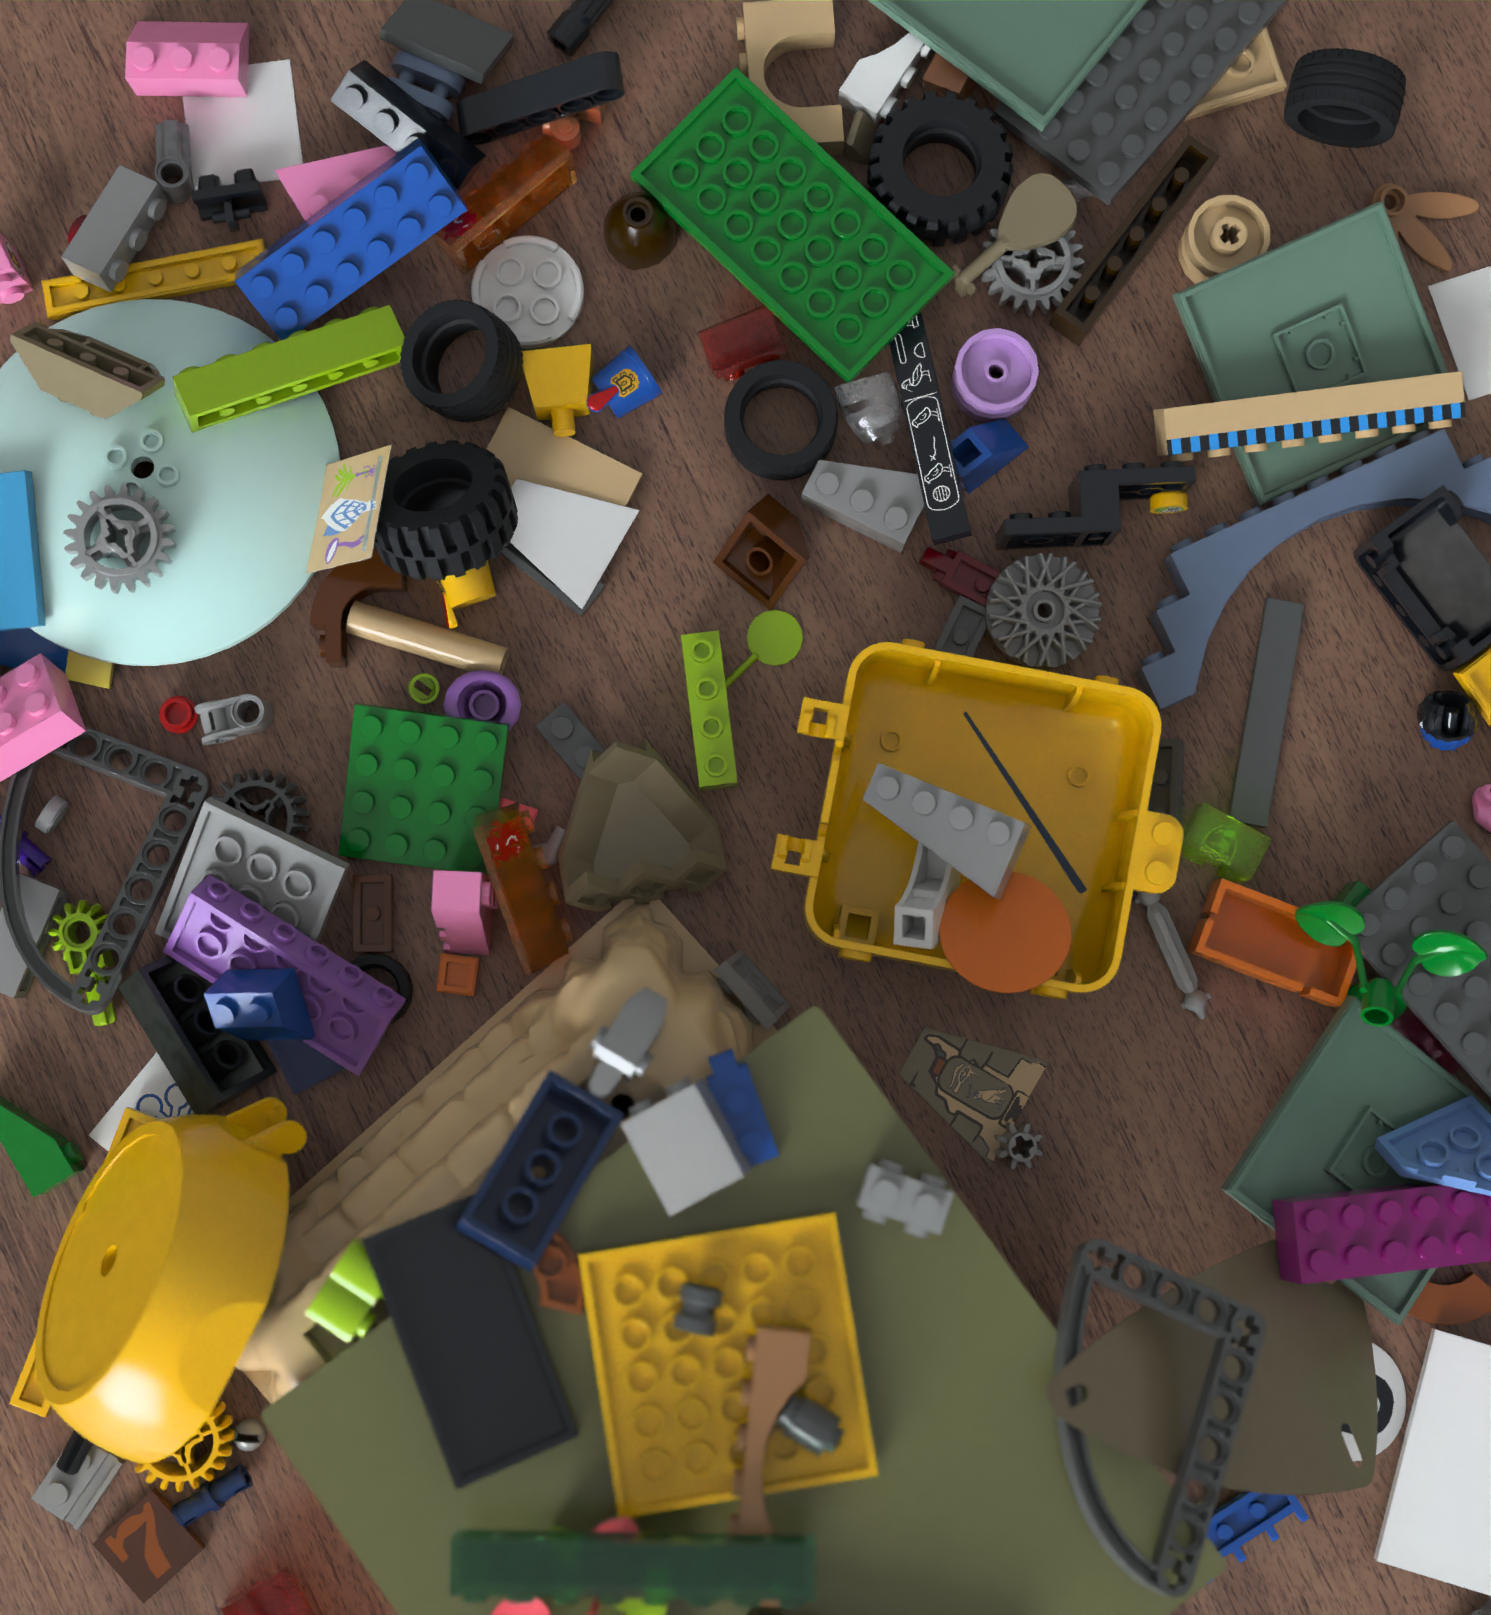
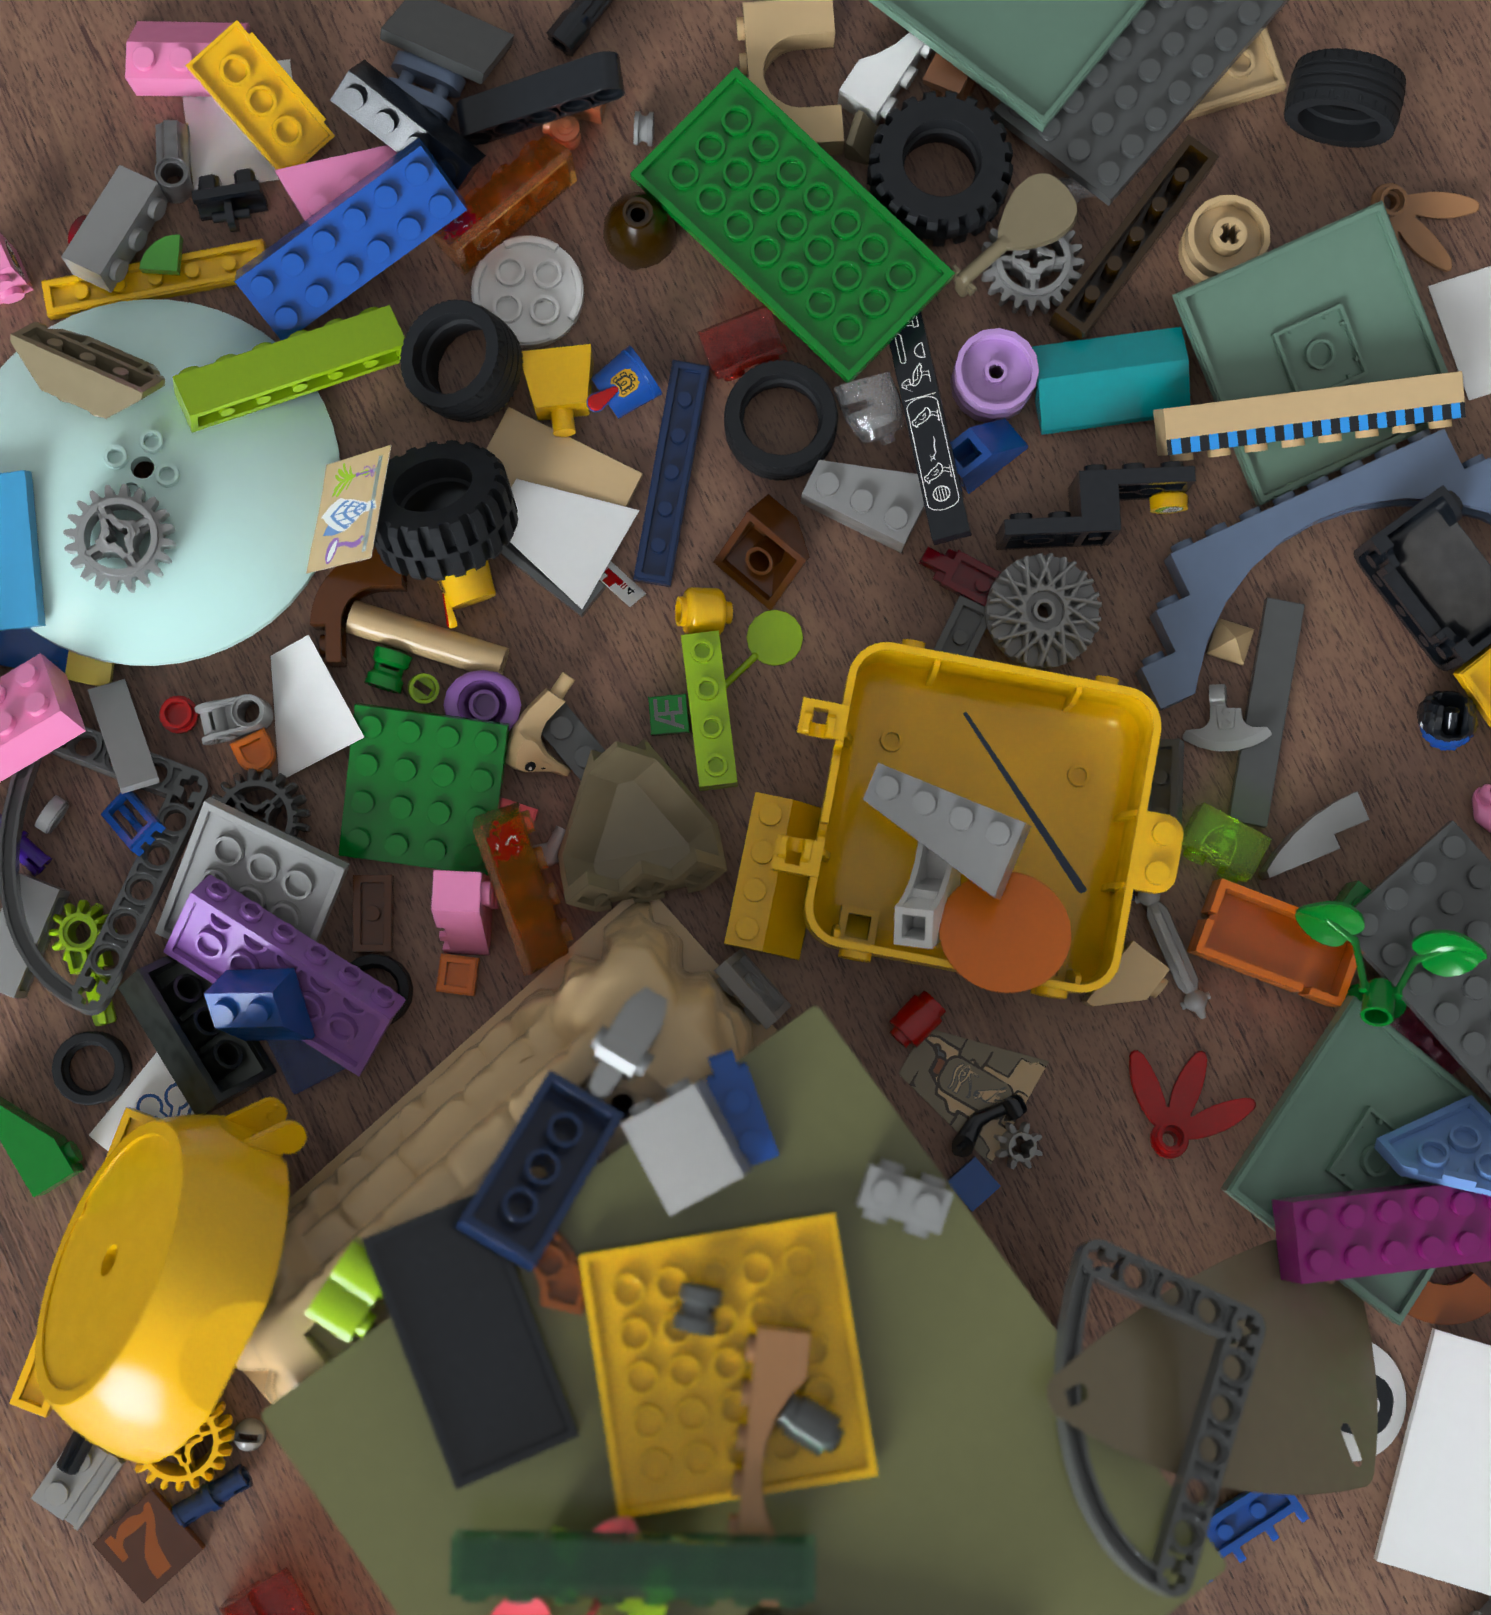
none -> black tyre [51,1031,132,1105]
none -> light grey tile [87,679,160,794]
none -> blue tile [101,791,166,857]
none -> bright green tile [139,235,183,275]
none -> yellow piece [185,20,335,170]
none -> orange tile [230,728,276,773]
none -> white sticker [271,635,364,777]
none -> green wheel [364,646,412,694]
none -> tan animal [505,672,575,776]
none -> white sticker [600,561,647,607]
none -> light grey bush [633,111,655,146]
none -> dark blue tile [633,360,710,587]
none -> green tile [648,694,689,736]
none -> yellow head [675,587,733,635]
none -> yellow slope [724,792,821,960]
none -> red brick [889,991,946,1048]
none -> blue tile [947,1156,1001,1212]
none -> black piece [952,1094,1027,1157]
none -> teal slope [1032,327,1190,435]
none -> tan slope [1081,940,1170,1007]
none -> red plant [1129,1050,1256,1159]
none -> light grey piece [1182,684,1272,752]
none -> tan slope [1206,618,1254,666]
none -> light grey slope [1258,792,1370,880]

